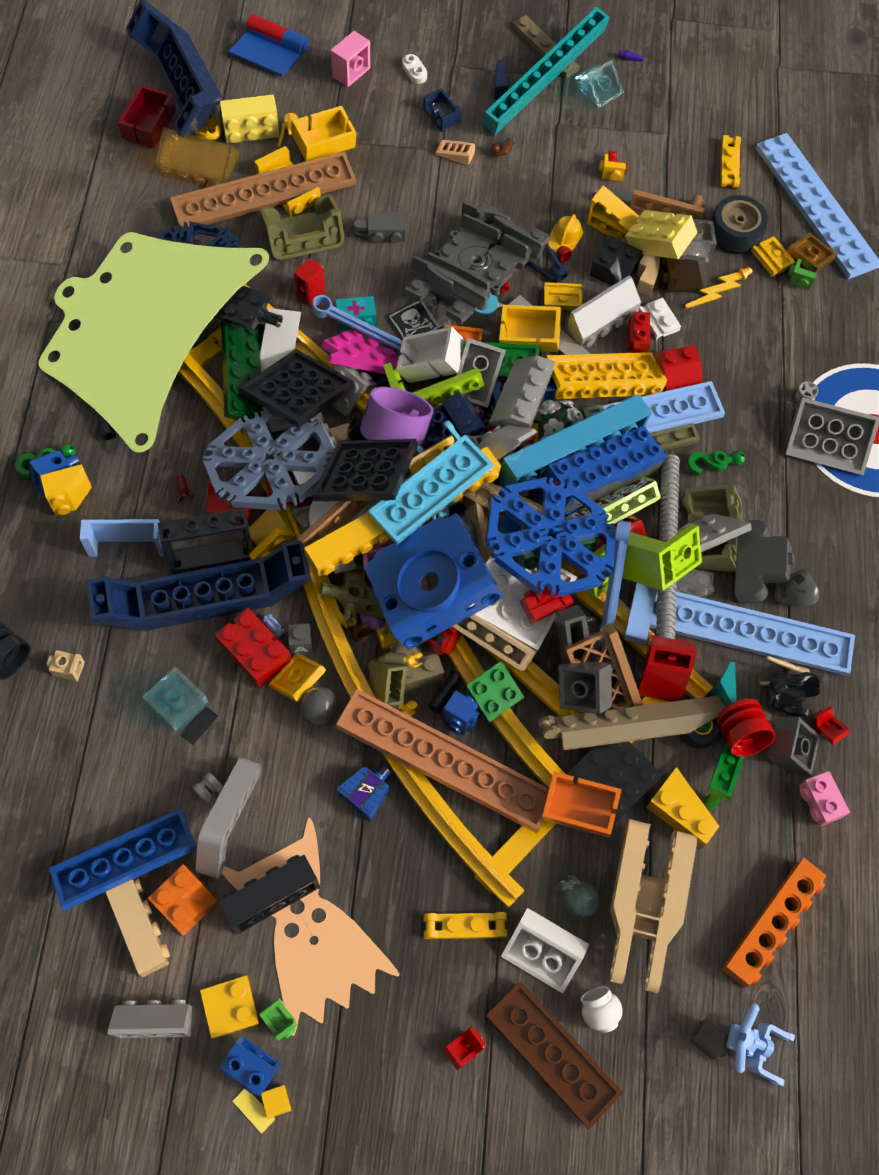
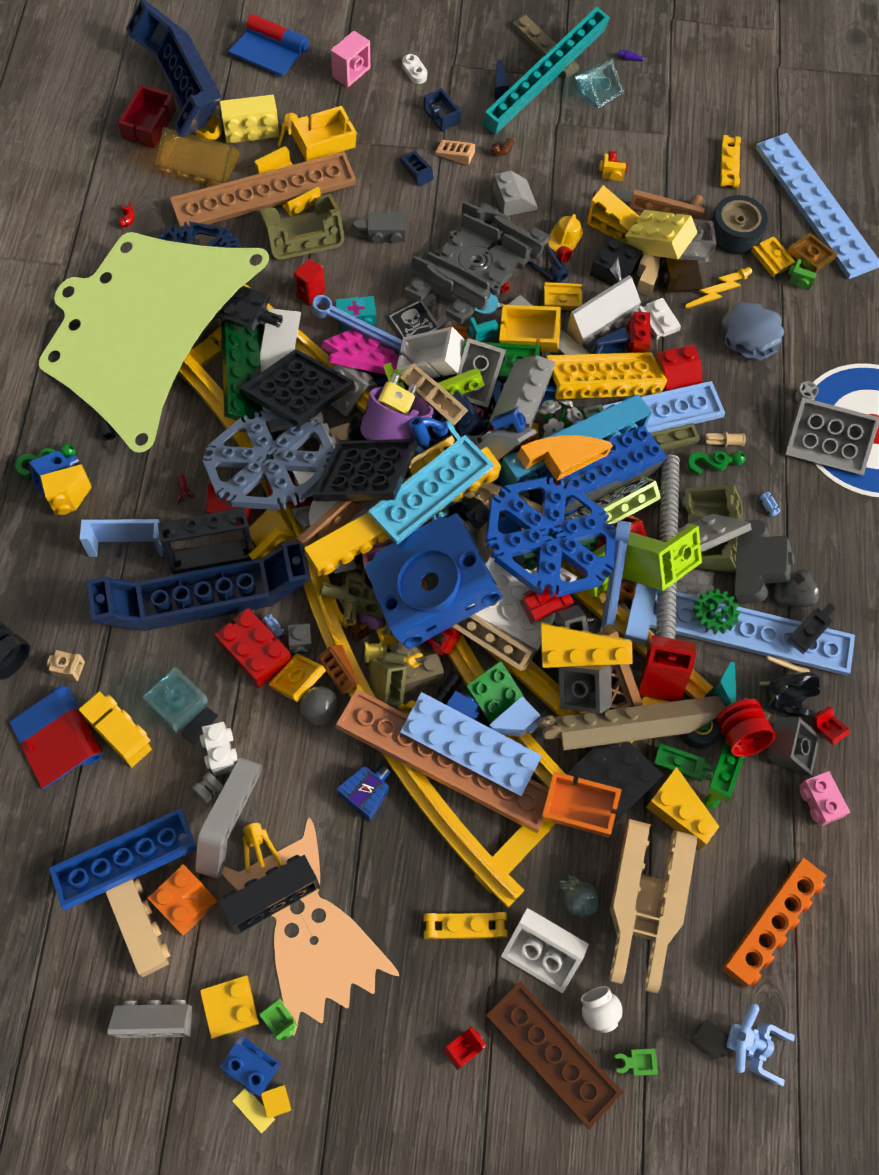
none -> red door [10,686,103,789]
none -> yellow piece [79,691,152,768]
none -> red arm [118,201,134,228]
none -> white brick [200,722,238,776]
none -> yellow plant [242,823,284,872]
none -> dark orange slope [318,645,359,694]
none -> light yellow brick [364,641,387,663]
none -> light yellow piece [378,373,417,415]
none -> dark blue slope [400,151,434,186]
none -> tan slope [400,363,468,425]
none -> light blue plate [400,692,542,796]
none -> blue plant [409,416,448,449]
none -> black bracket [458,497,489,529]
none -> teal bracket [467,317,498,342]
none -> light blue slope [489,696,541,736]
none -> blue bracket [491,407,526,433]
none -> light grey slope [493,171,538,216]
none -> light orange slope [517,435,613,481]
none -> yellow wing [541,622,632,668]
none -> dark blue slope [590,328,631,354]
none -> bright green plate [613,1049,658,1076]
none -> reddish brown piece [618,580,636,604]
none -> green hinge [653,743,715,782]
none -> green gear [692,589,740,635]
none -> tan axle [705,432,746,447]
none -> sand blue piece [721,302,784,361]
none -> light blue piece [760,492,780,517]
none -> black hinge [786,603,836,654]

